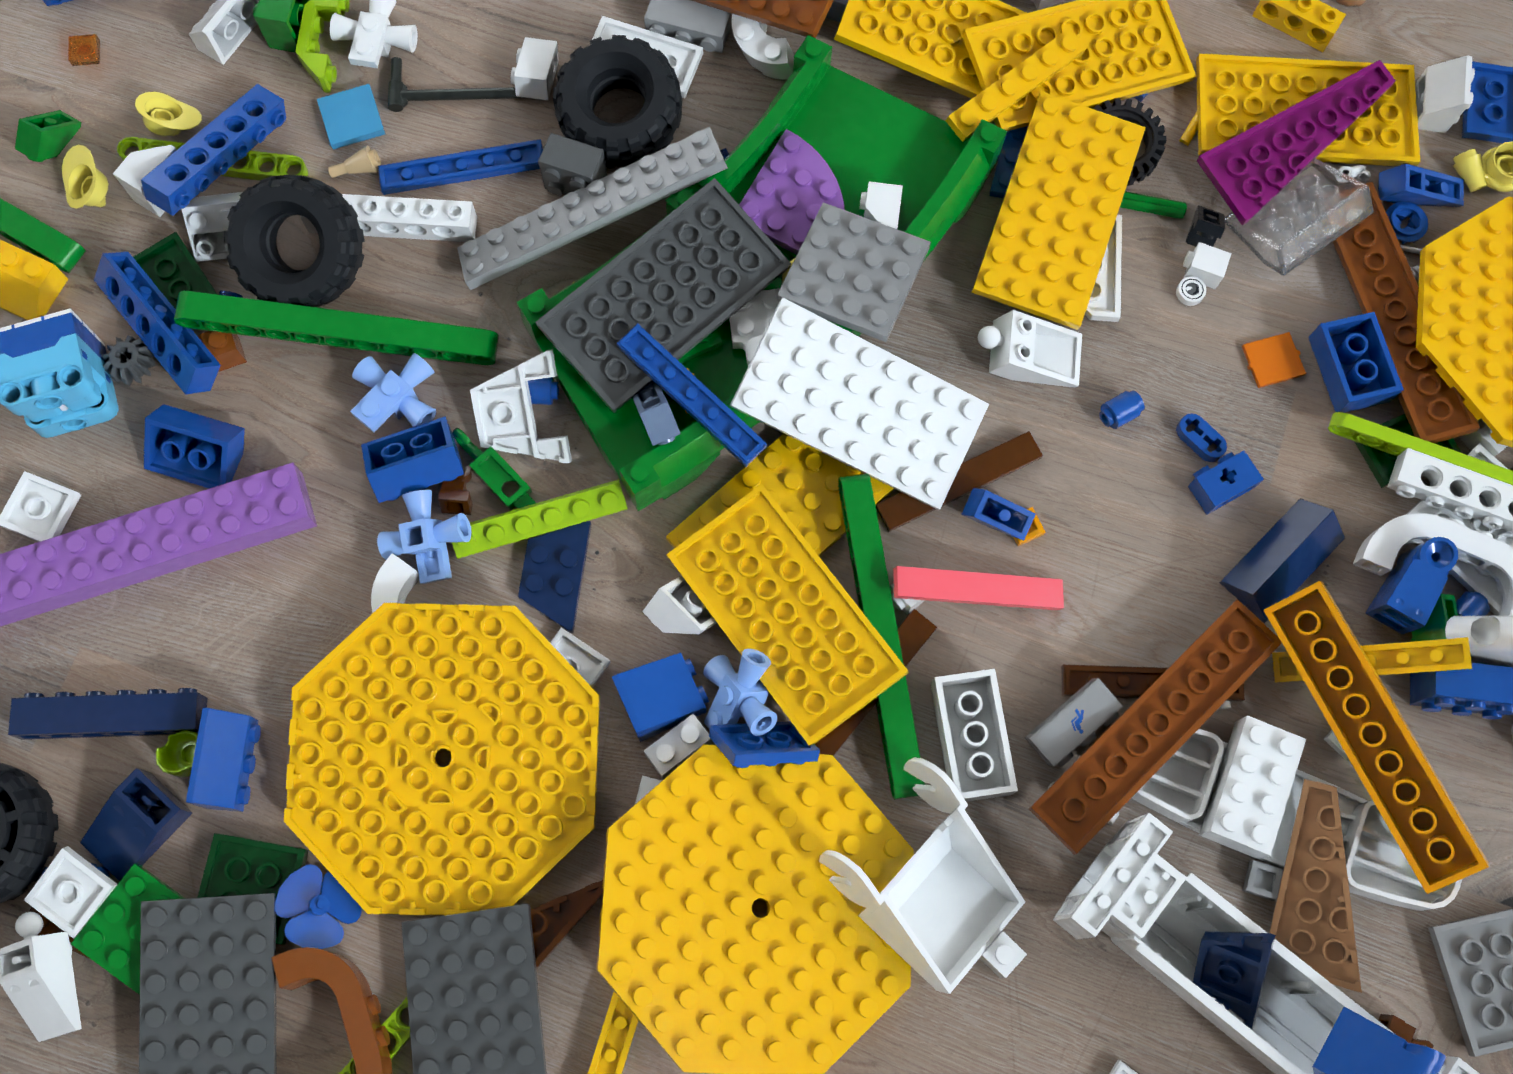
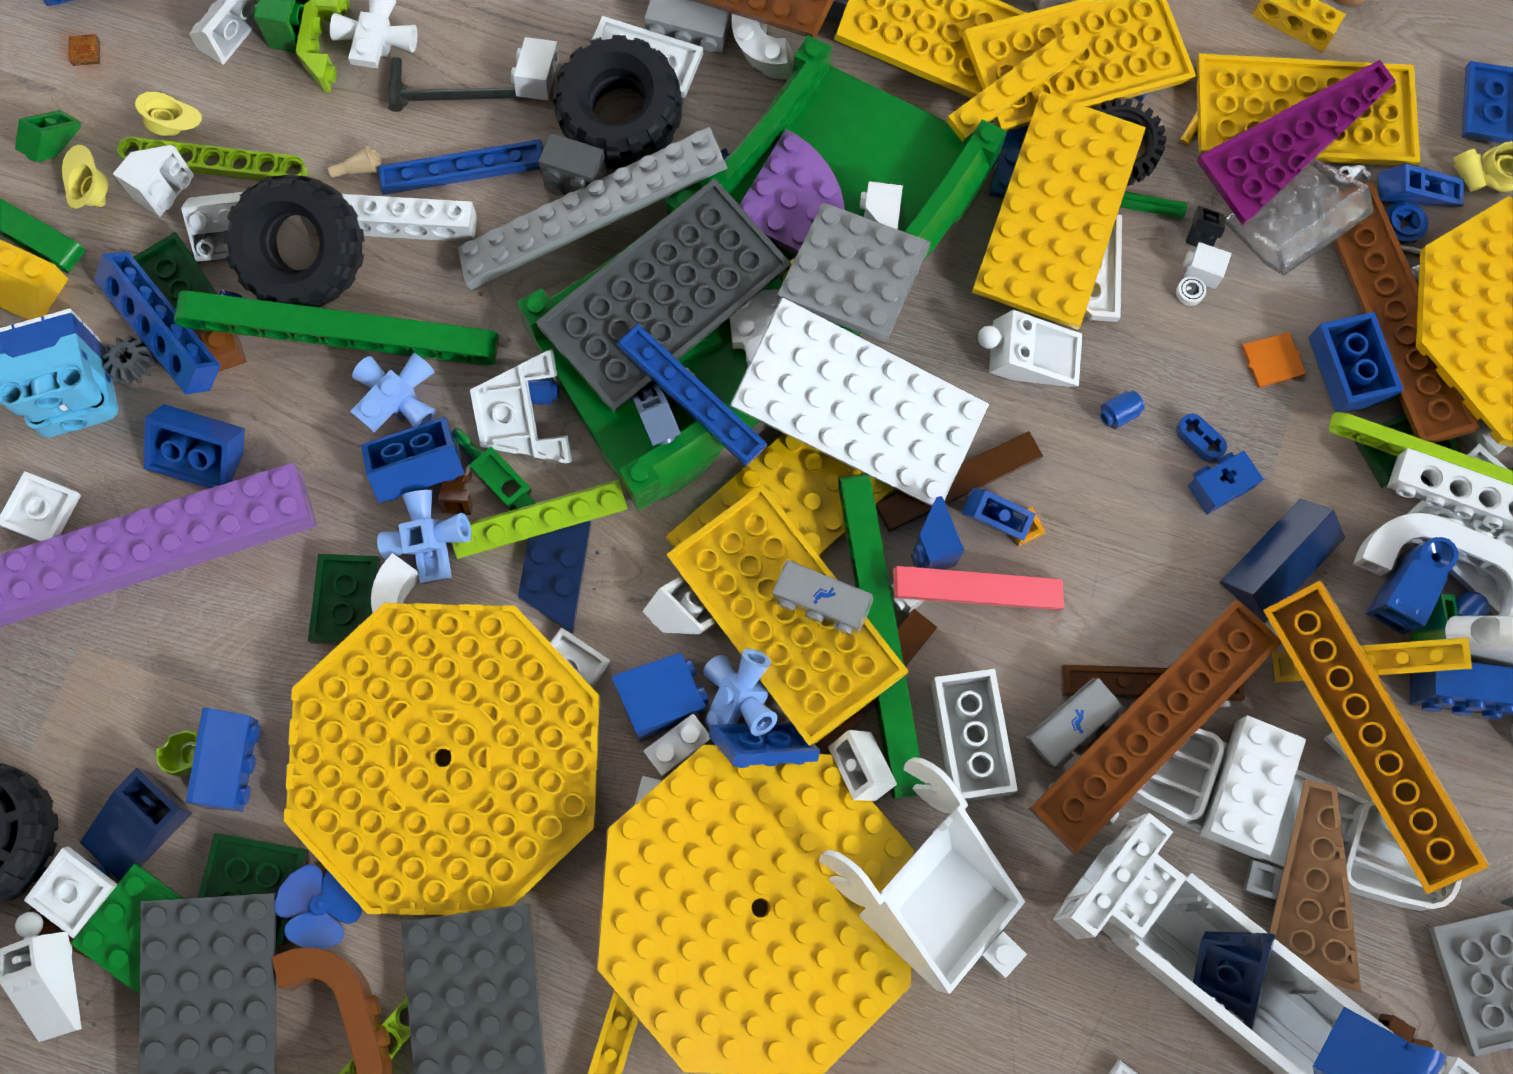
dark blue brick [8,688,208,740] -> none
blue brick [141,84,286,216] -> none
dark azure tile [317,84,386,150] -> none
reddish brown wing [530,880,603,969] -> none
white slope [1416,56,1475,133] -> none
none -> dark green plate [308,554,380,645]
none -> light grey brick [772,560,873,635]
none -> white brick [828,730,897,801]
none -> blue slope [911,496,964,570]

